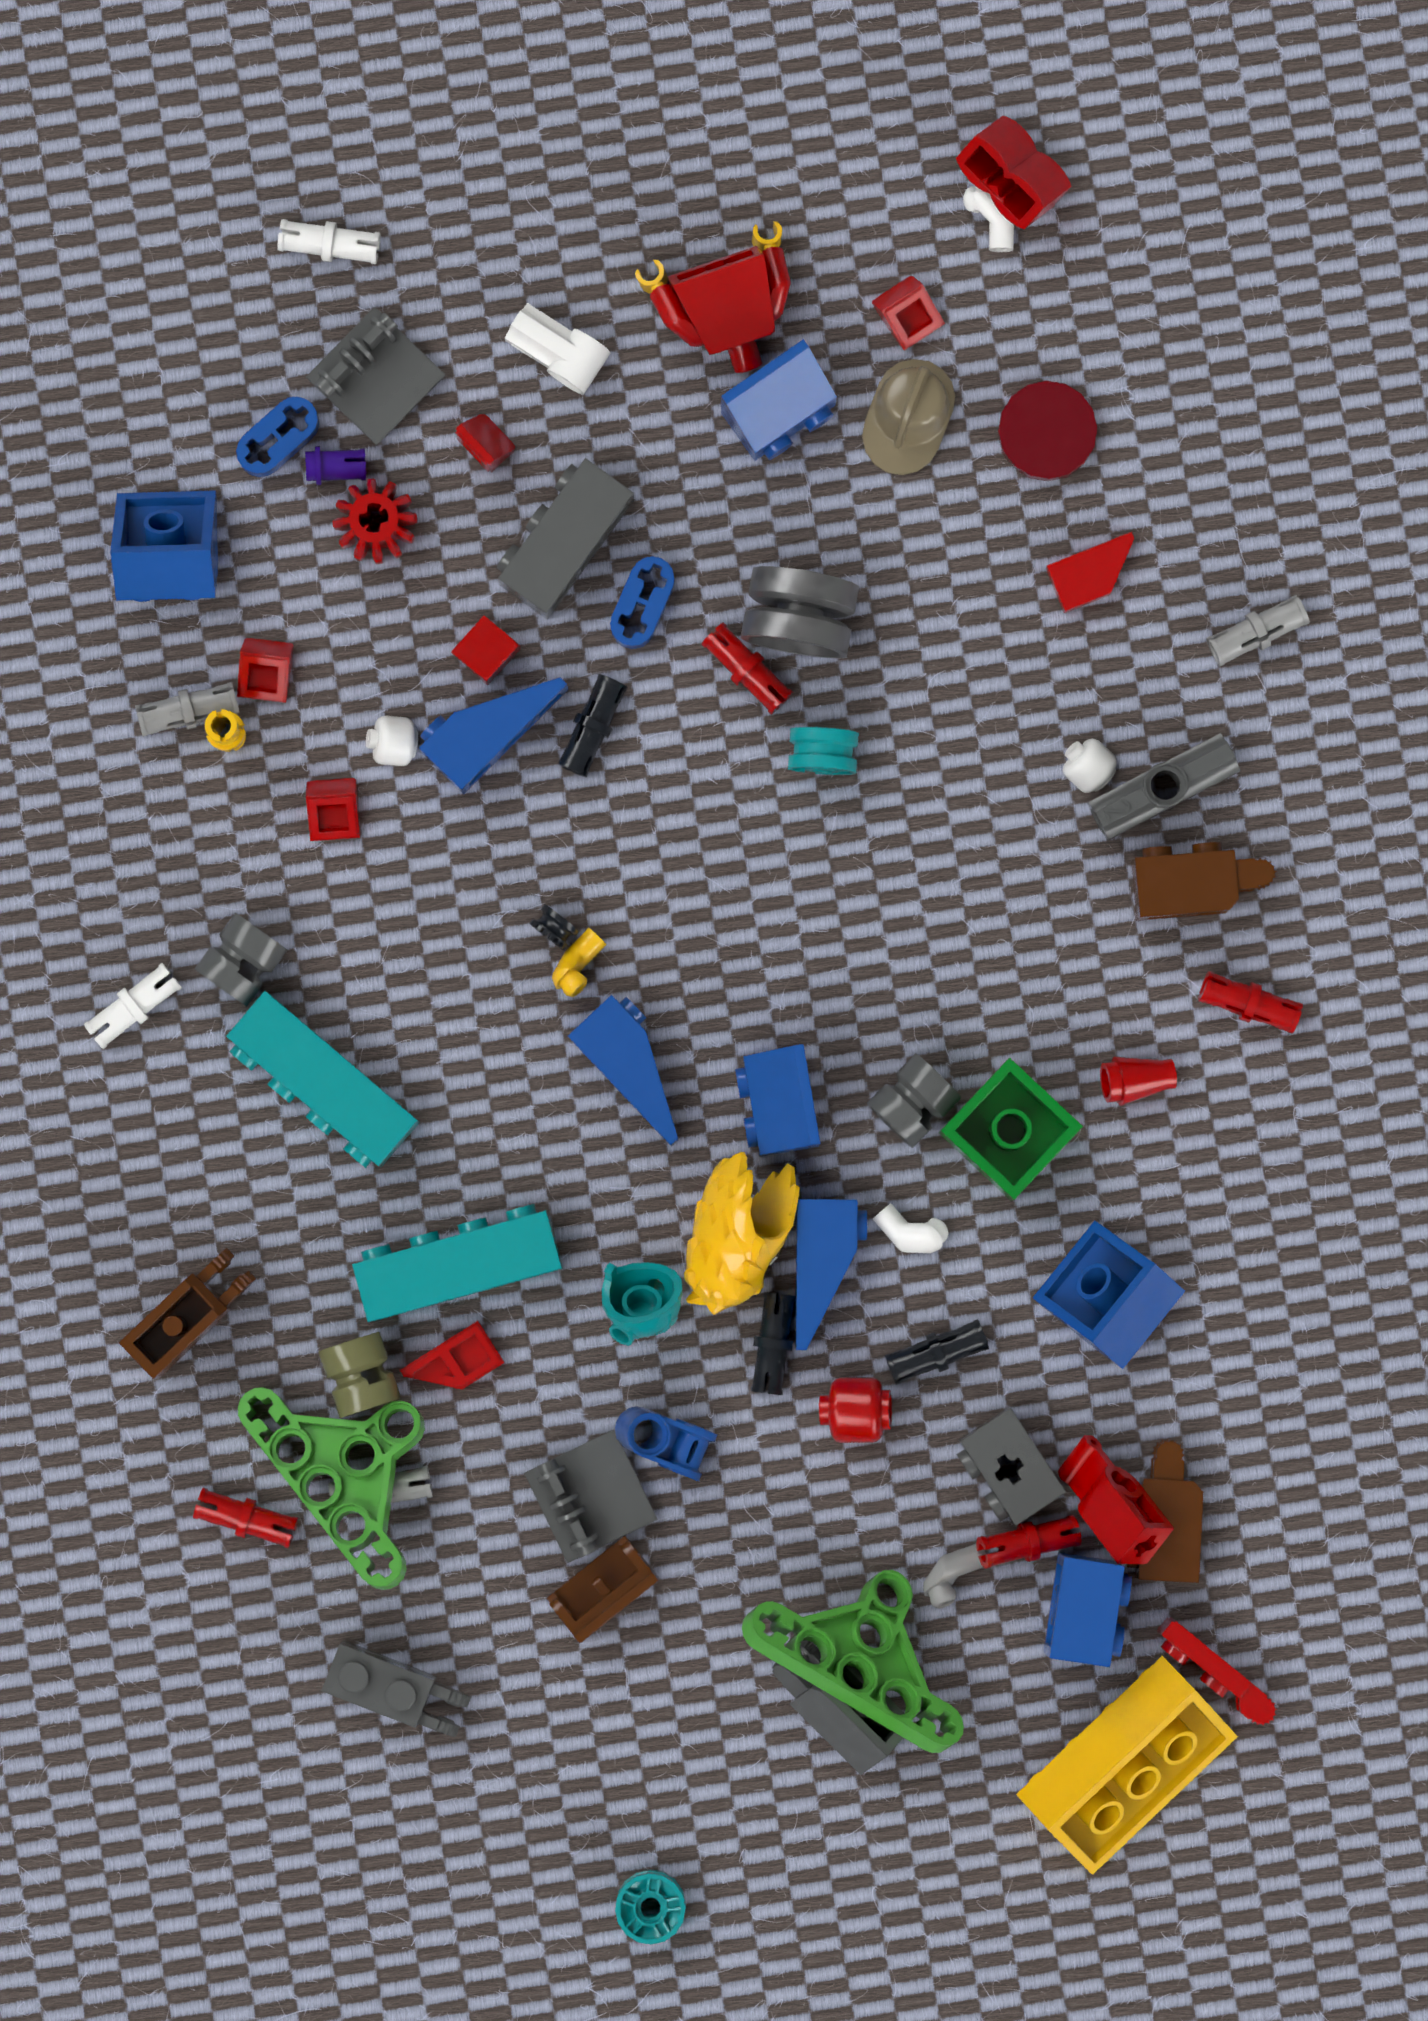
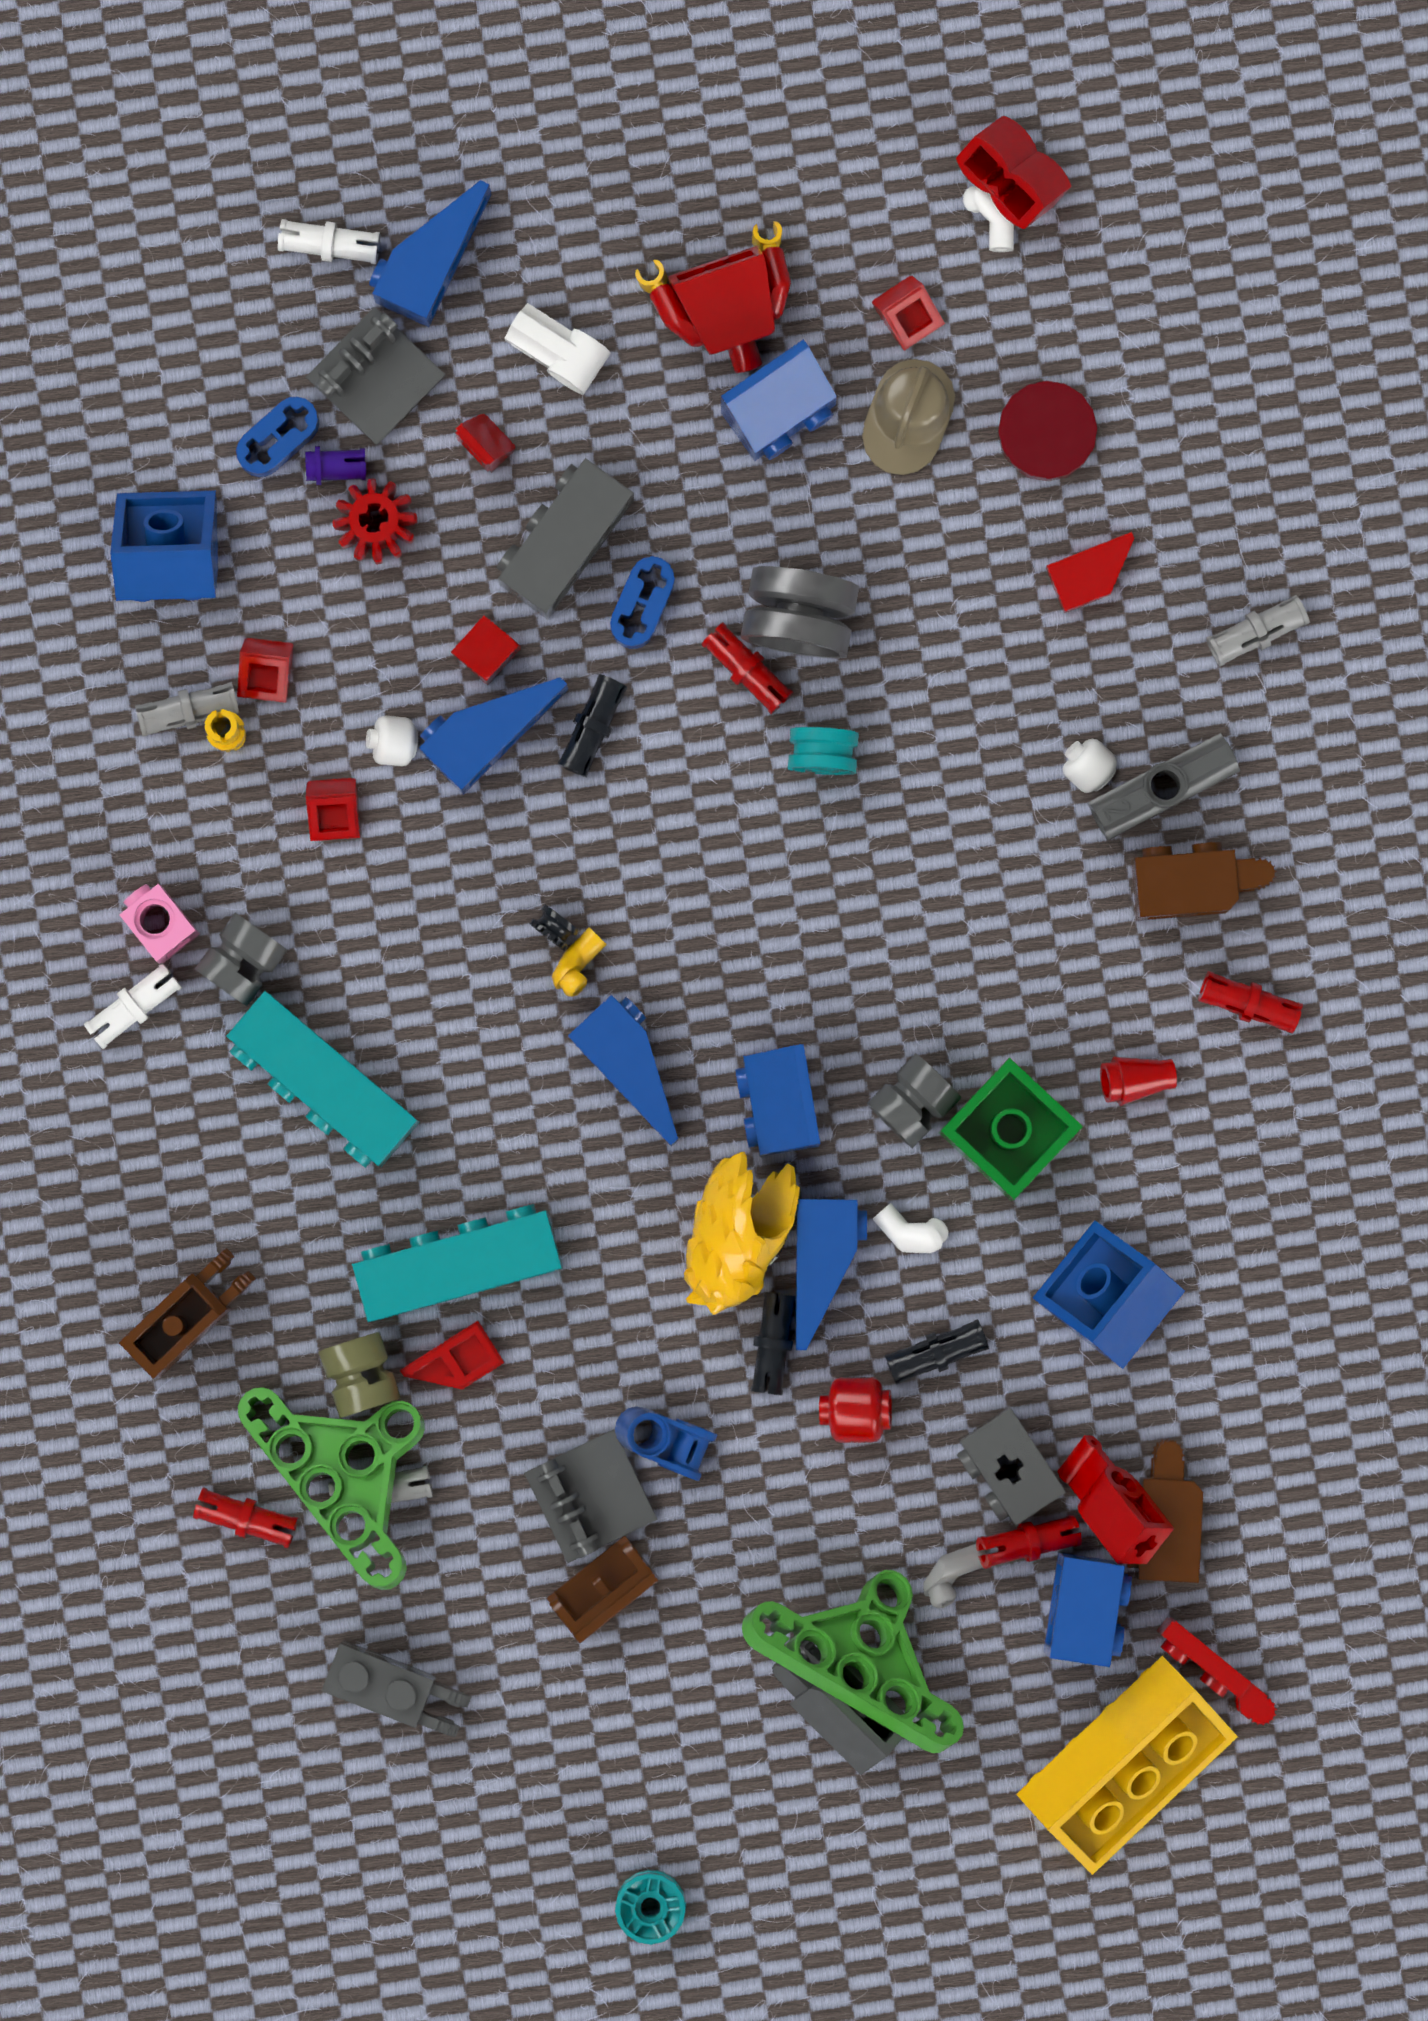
teal helmet [602,1262,682,1346] -> none
none -> bright pink brick [119,884,200,964]
none -> blue slope [369,180,492,327]

